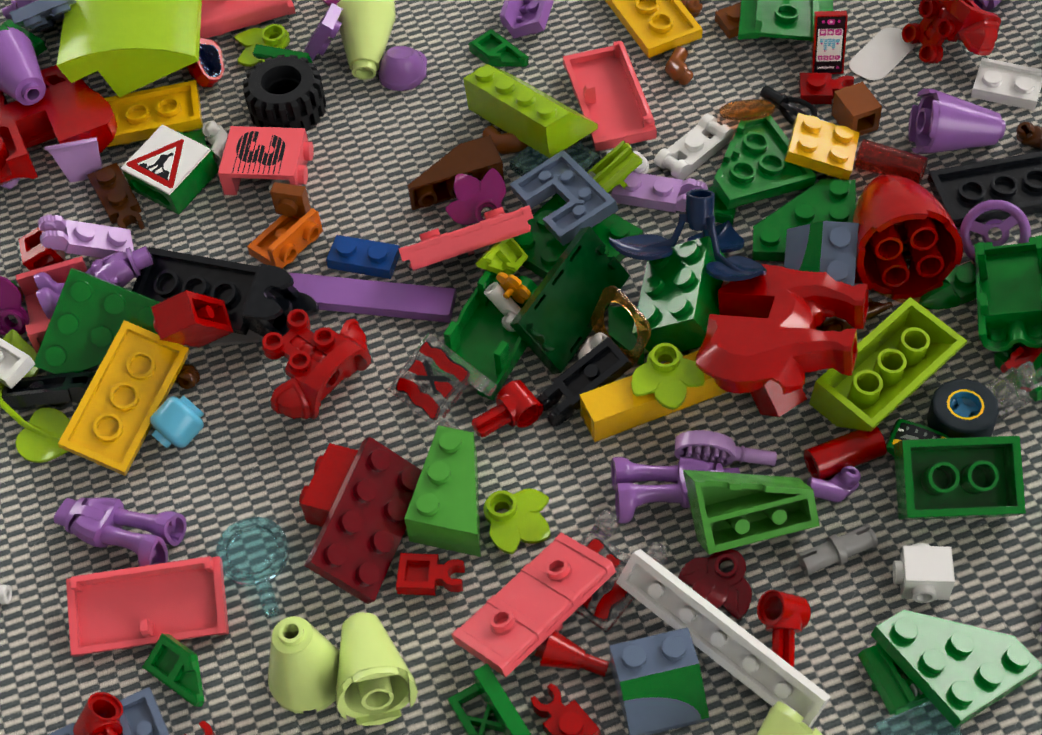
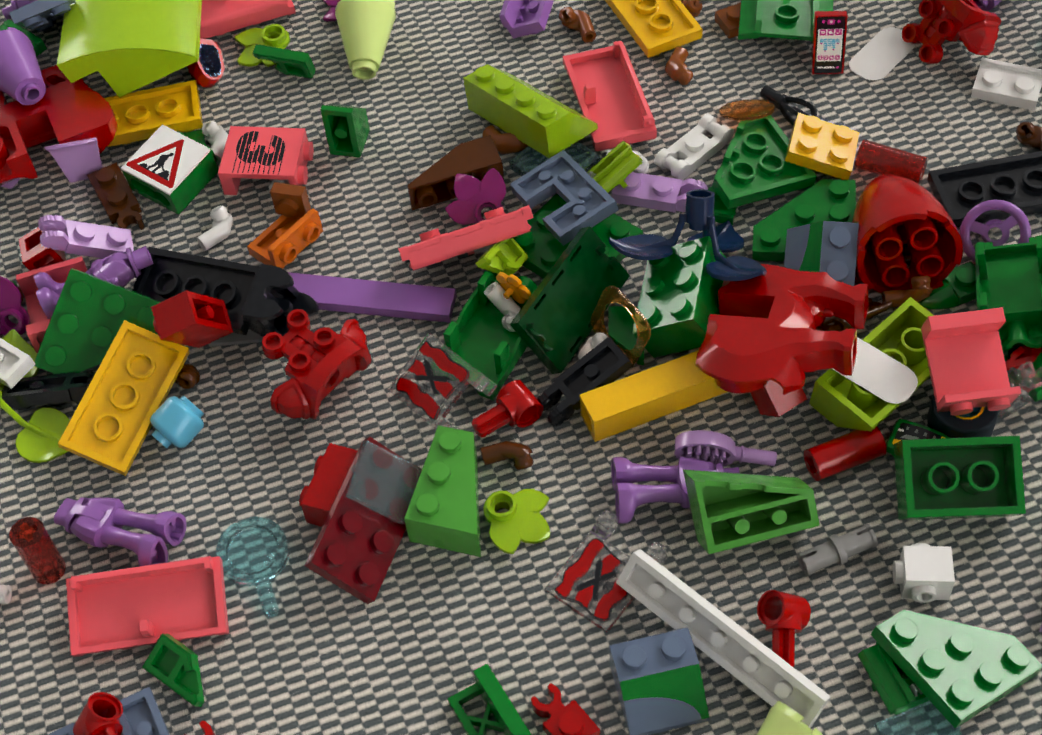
black tyre [243,55,326,131] -> none
yellowish green cone [268,616,340,714] -> none
medium lavender plate [304,3,342,62] -> none
blue plate [326,235,400,279] -> none
yellowish green cone [336,612,418,726] -> none
medium lavender hat [378,46,427,91] -> none
red plate [396,553,465,596] -> none
coral container [451,533,616,678] -> none
green tile [469,29,529,67] -> none
red cone [534,630,610,677] -> none
lime plate [631,343,705,410] -> none
dark red plate [678,549,752,620] -> none
red plate [799,73,854,104] -> none
medium lavender arm [806,466,861,502] -> none
dark orange brick [831,82,882,136] -> none
medium lavender cone [908,88,1006,154] -> none
none -> clear red piece [9,517,66,584]
none -> white arm [197,205,233,251]
none -> green slope [320,105,370,158]
none -> clear light blue piece [345,440,422,524]
none -> reddish brown arm [480,441,534,470]
none -> dark orange arm [559,7,597,43]
none -> white sticker [832,337,918,404]
none -> dark orange arm [882,276,933,308]
none -> coral panel [921,307,1021,416]

